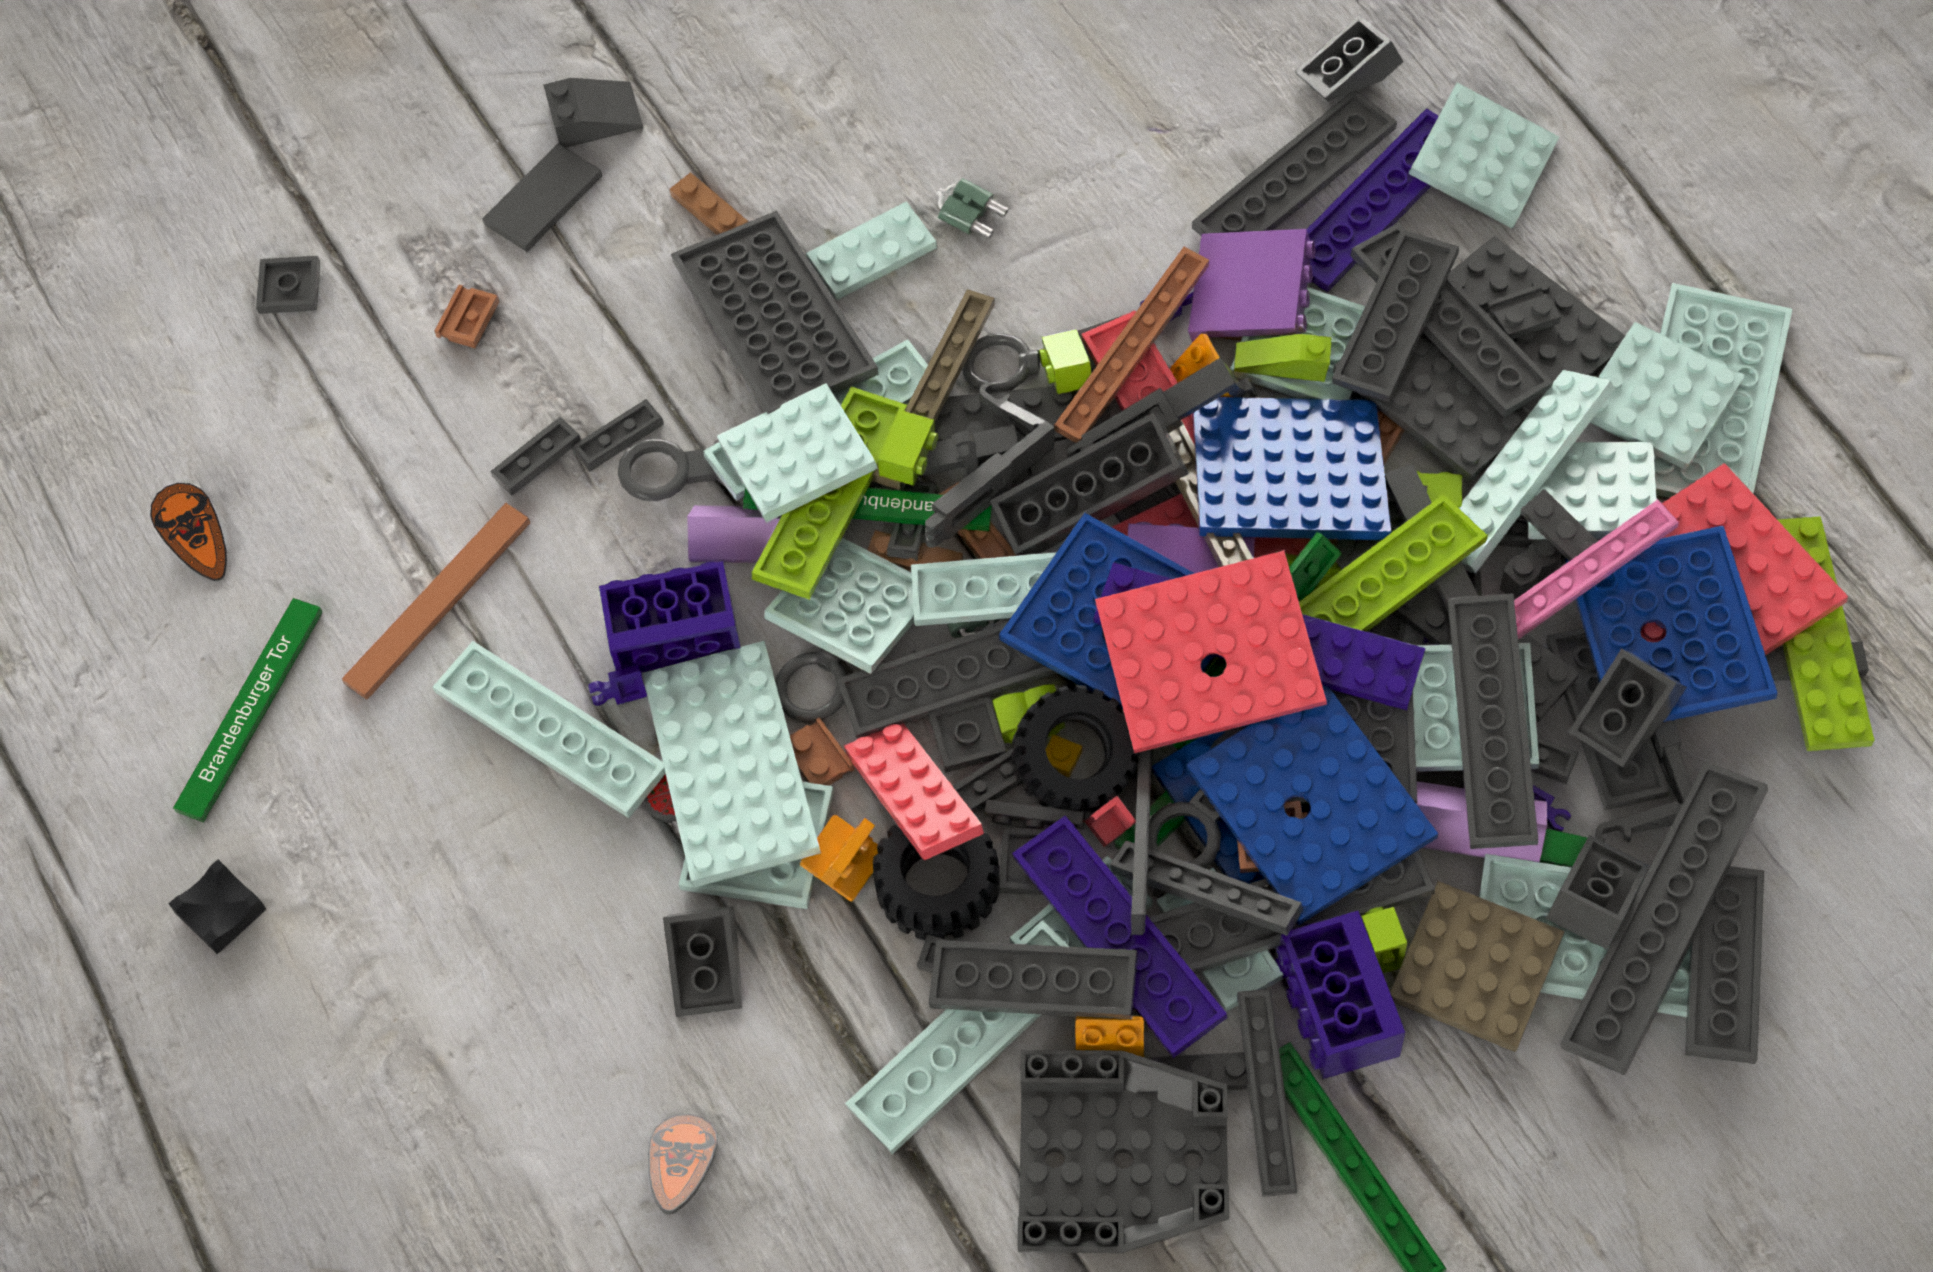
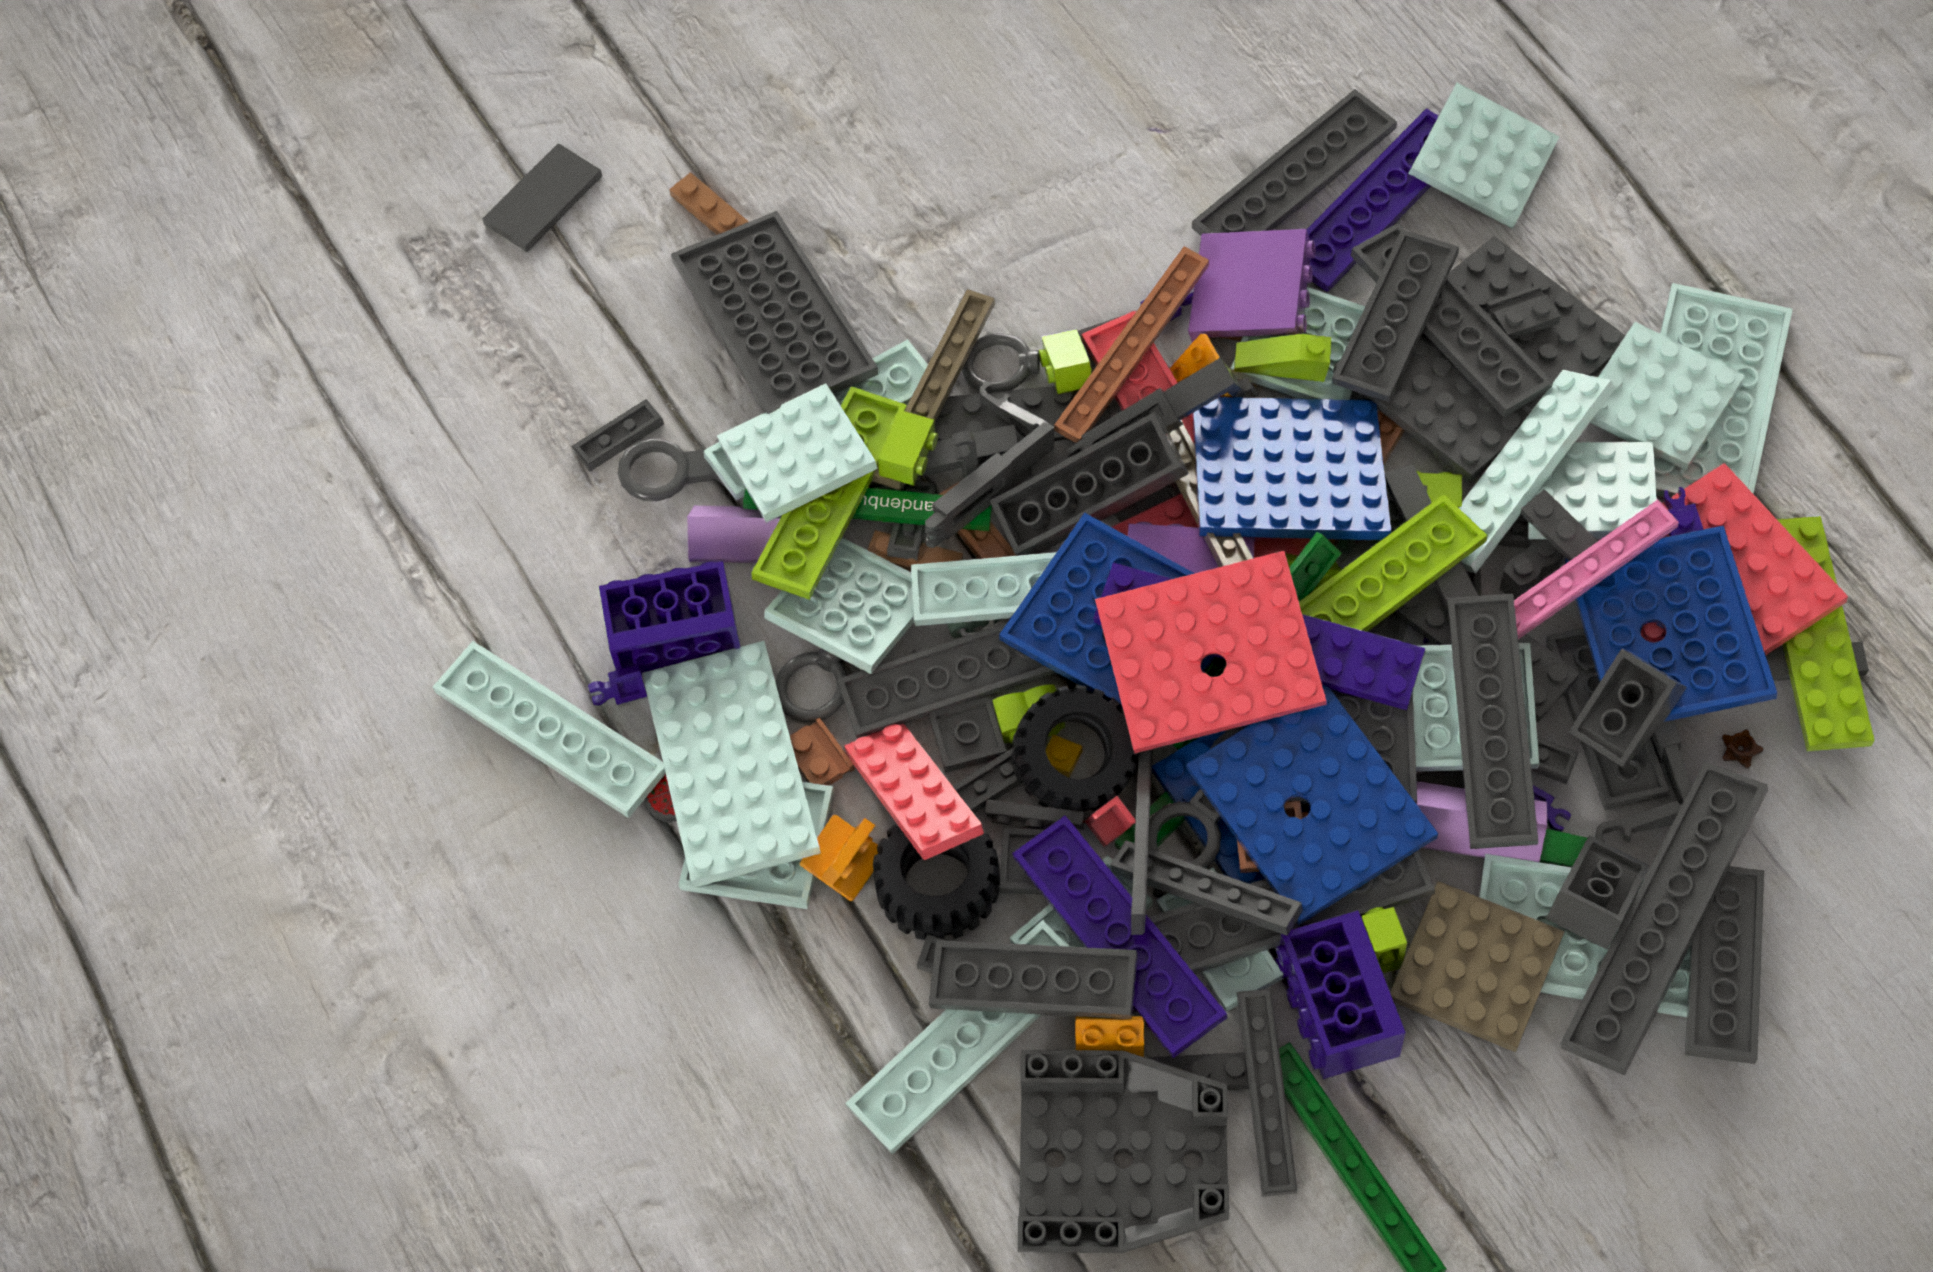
shield [150,482,227,581] -> none
black brick [168,859,267,954] -> none
green tile [173,598,323,823] -> none
dark grey plate [256,256,320,314] -> none
nougat tile [342,503,530,700] -> none
nougat plate [434,284,499,348] -> none
dark grey plate [491,417,581,496] -> none
dark grey slope [543,78,643,148] -> none
shield [648,1114,718,1214] -> none
dark grey slope [663,906,742,1017] -> none
light aqua plate [806,201,937,300] -> none
sand green piece [936,178,1008,239] -> none
dark grey slope [1295,14,1404,102] -> none
none -> dark purple plate [1663,487,1704,537]
none -> reddish brown plate [1722,729,1764,768]

